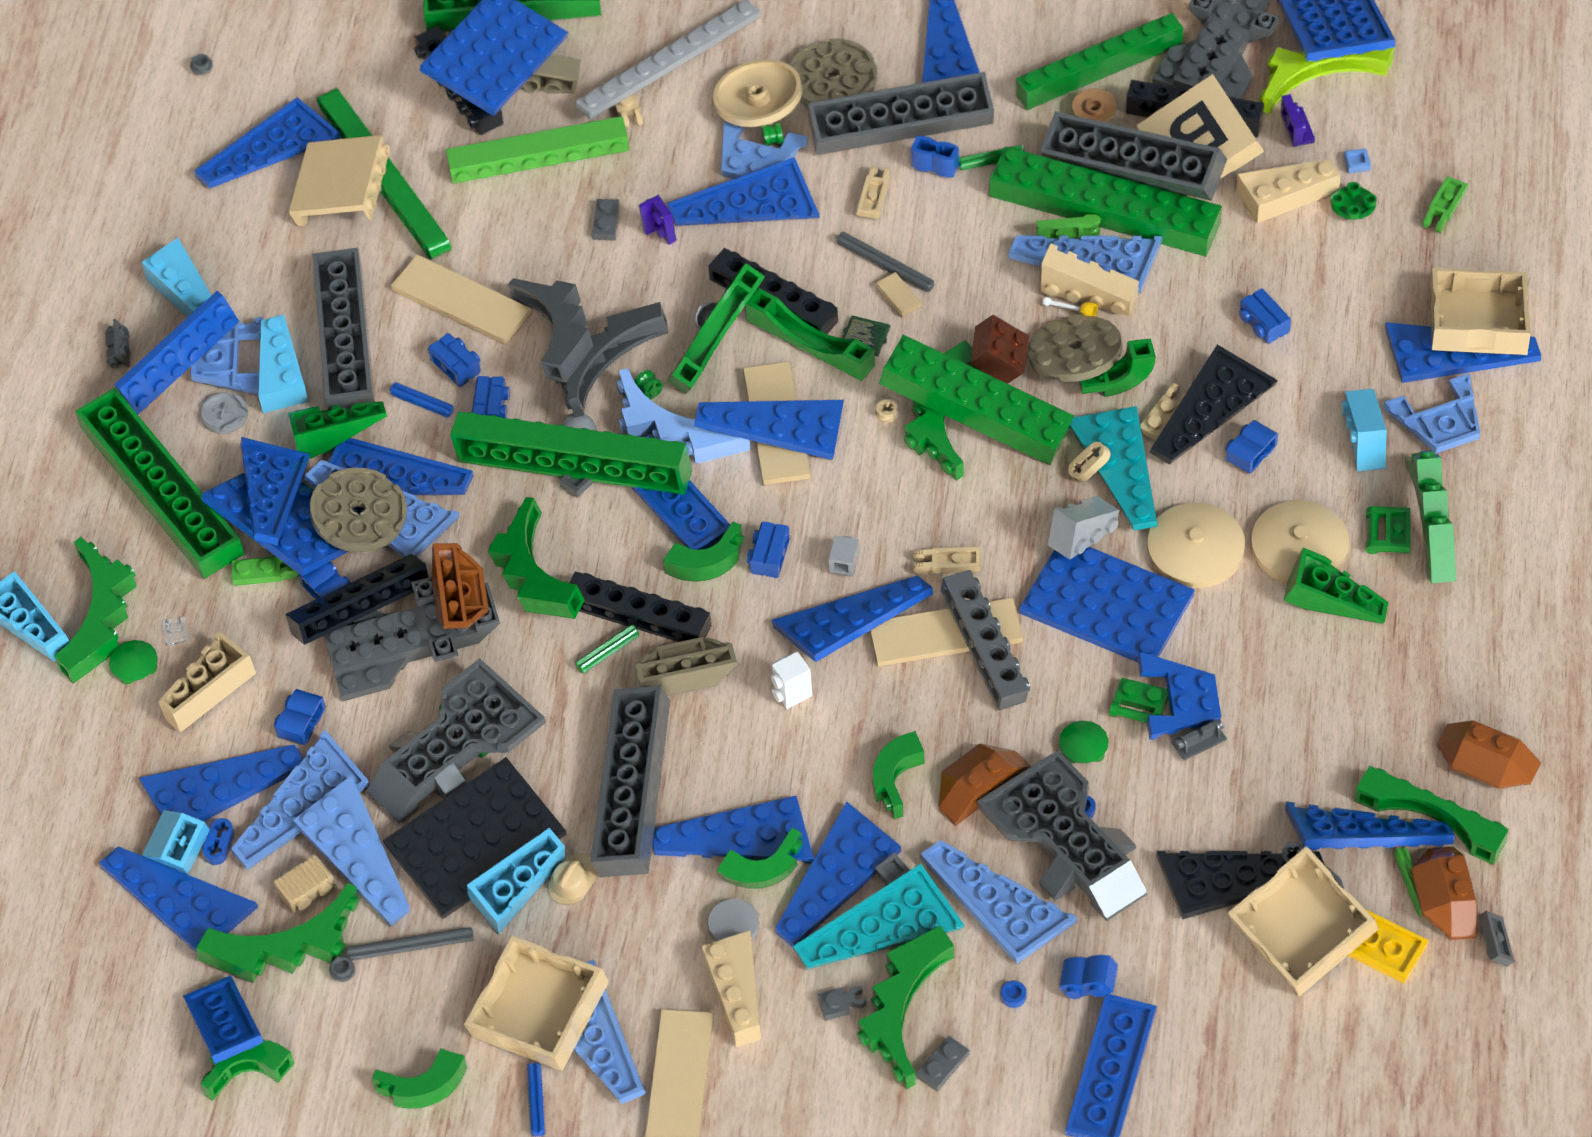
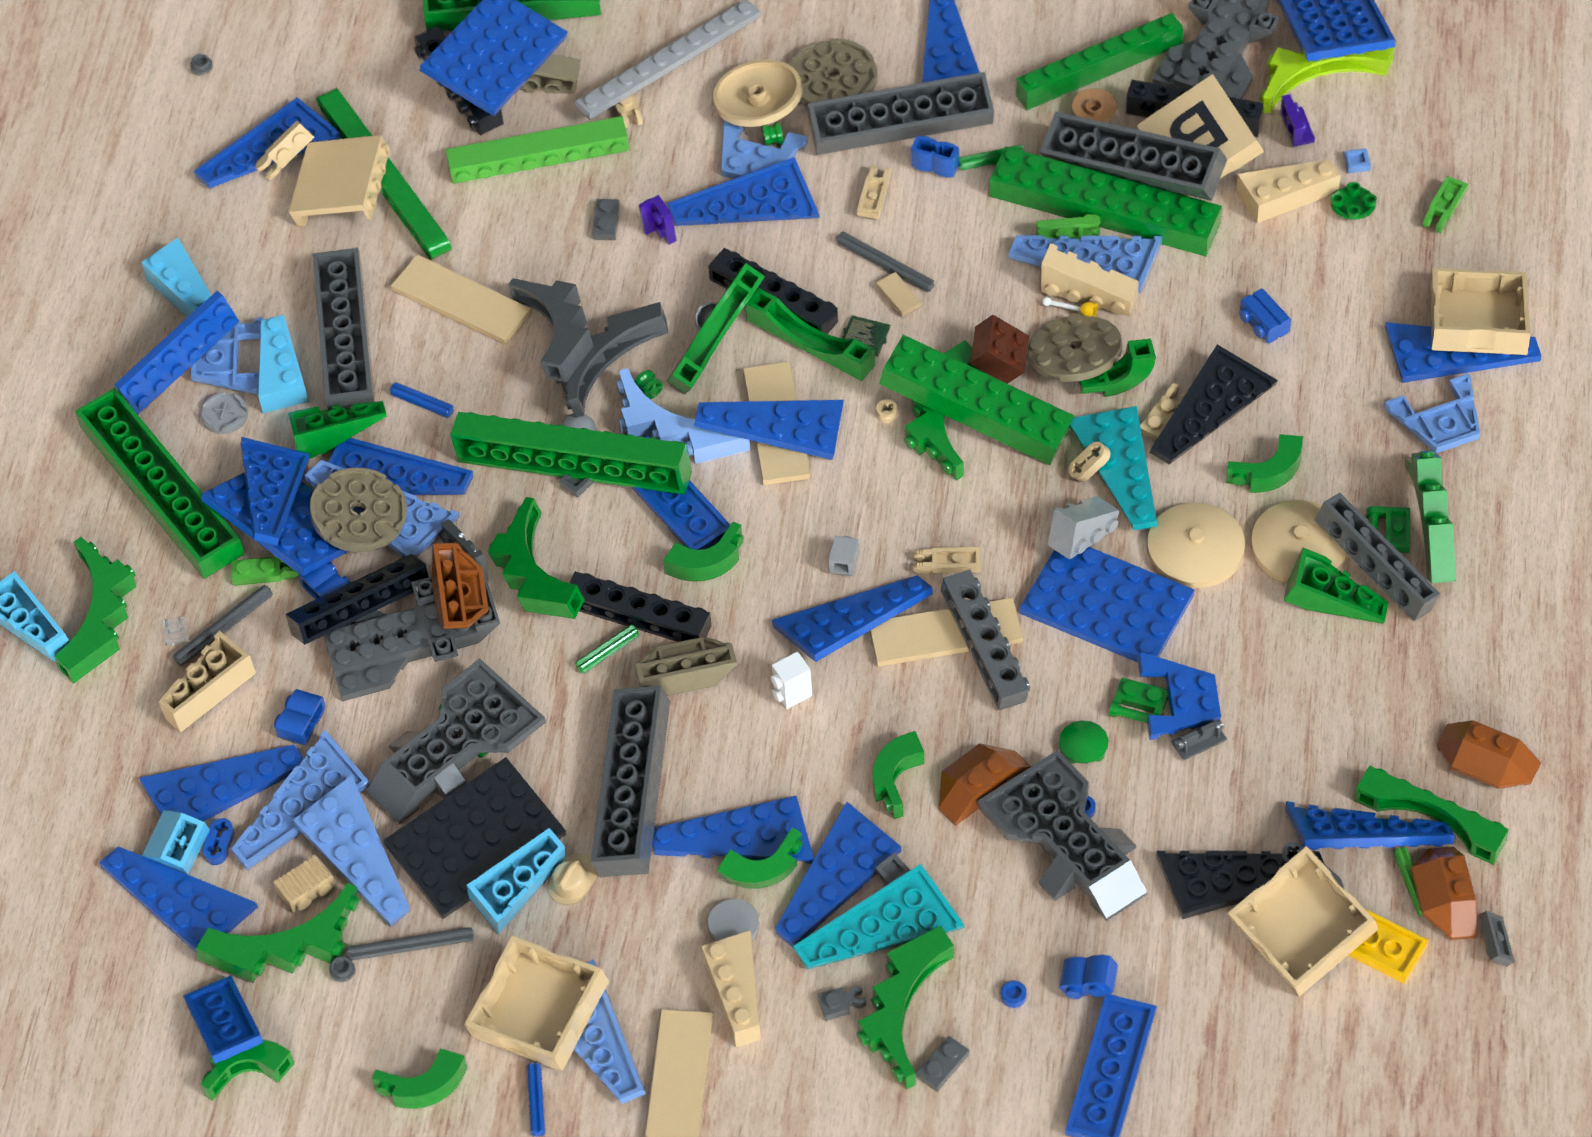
dark grey hinge [105,319,131,368] -> none
green dish [109,640,158,684] -> none
blue brick [428,333,481,387] -> none
blue brick [472,376,510,418] -> none
blue brick [747,521,790,578] -> none
medium blue wing [921,840,1077,964] -> none
blue brick [1225,420,1278,474] -> none
medium azure wedge [1341,389,1387,471] -> none
none -> dark grey axle [173,585,273,666]
none -> tan hinge [255,121,314,180]
none -> dark grey wing [440,519,489,583]
none -> green arch [1227,434,1303,493]
none -> dark grey brick [1315,493,1440,621]

